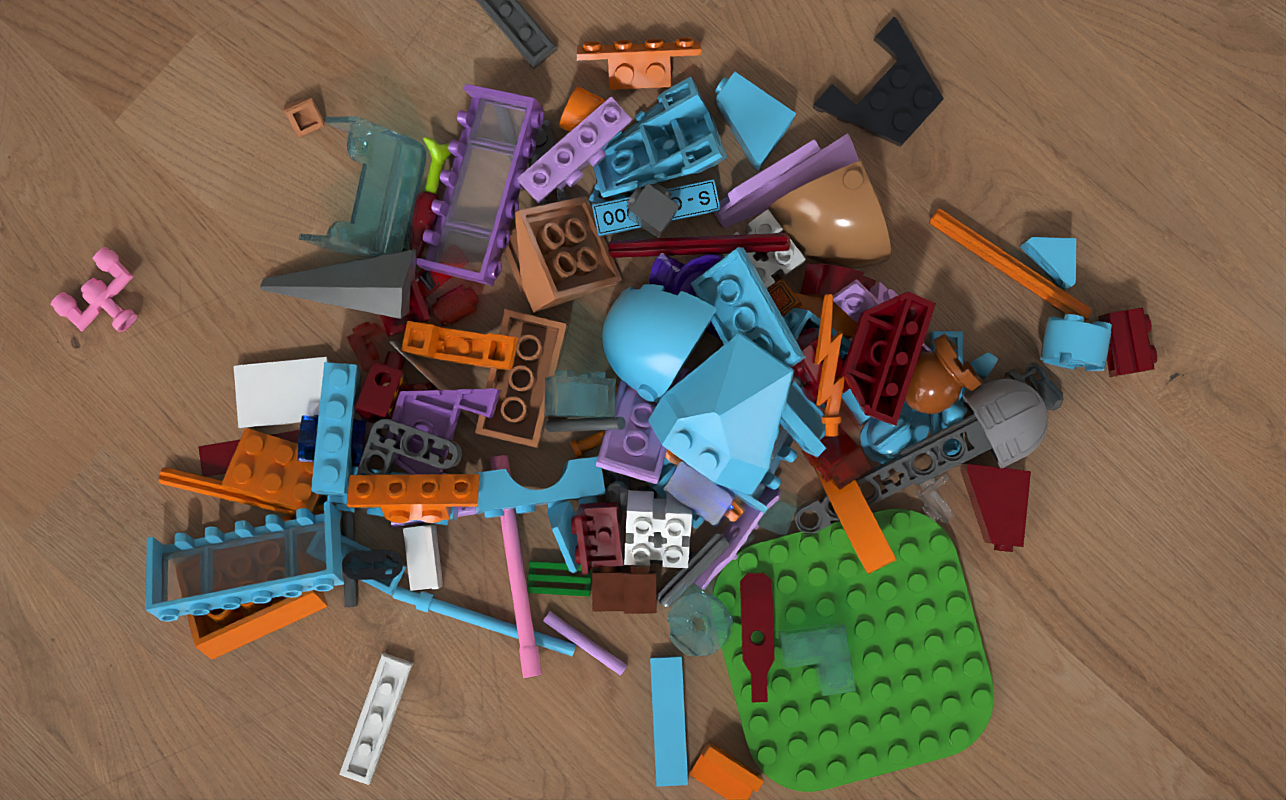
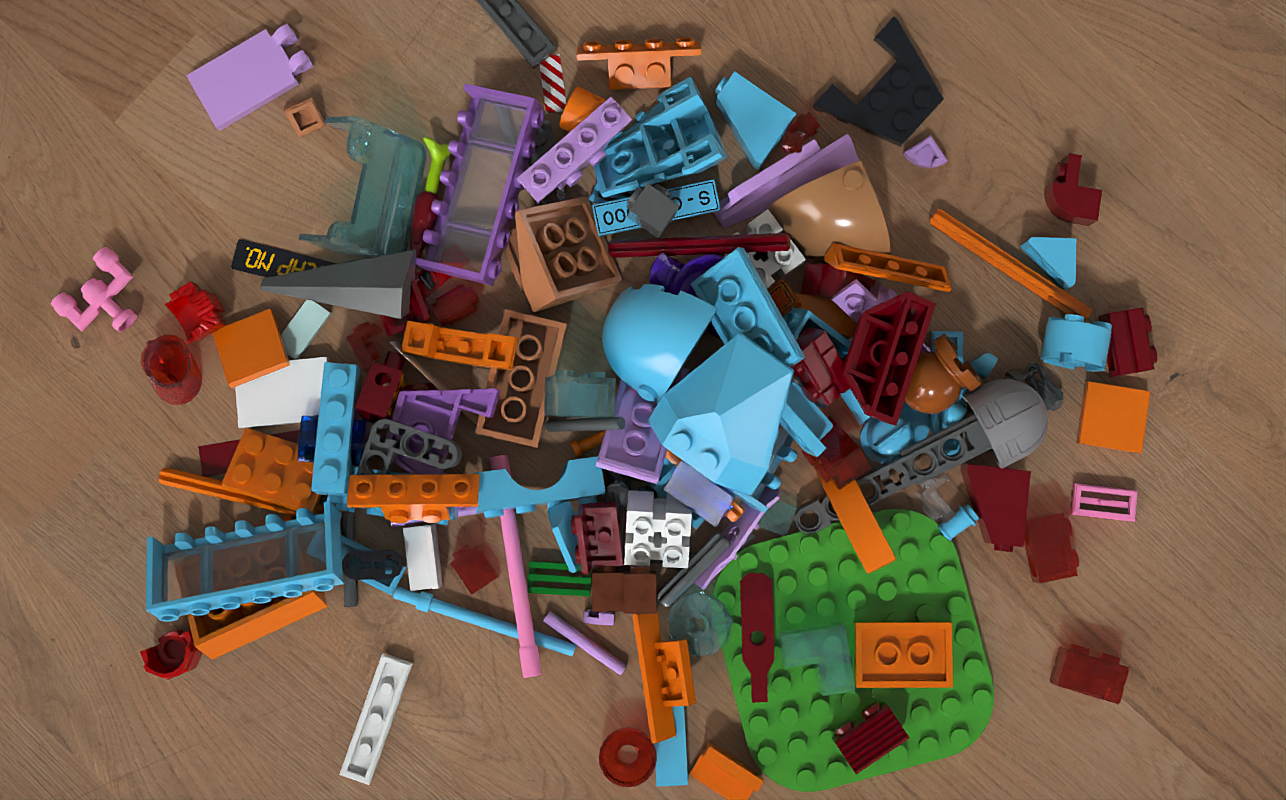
orange piece [814,294,845,436] -> none
none -> clear red piece [140,335,202,405]
none -> red hair [140,630,202,680]
none -> red hair [165,281,226,344]
none -> lavender tile [186,24,313,131]
none -> orange tile [213,308,290,388]
none -> black sticker [231,239,337,277]
none -> light aqua piece [281,300,332,360]
none -> clear red bracket [449,544,499,595]
none -> sticker [540,54,566,114]
none -> lavender tile [583,609,615,625]
none -> clear red piece [599,727,657,787]
none -> orange bracket [632,612,696,743]
none -> clear red piece [782,112,820,154]
none -> orange slope [824,243,952,292]
none -> dark red brick [831,702,910,775]
none -> orange plate [854,621,953,688]
none -> lavender tile [903,135,948,168]
none -> medium azure pin [937,504,980,542]
none -> clear red brick [1024,513,1079,583]
none -> dark red brick [1044,153,1102,226]
none -> clear red brick [1050,643,1129,705]
none -> bright pink tile [1069,483,1138,522]
none -> orange tile [1077,381,1151,453]

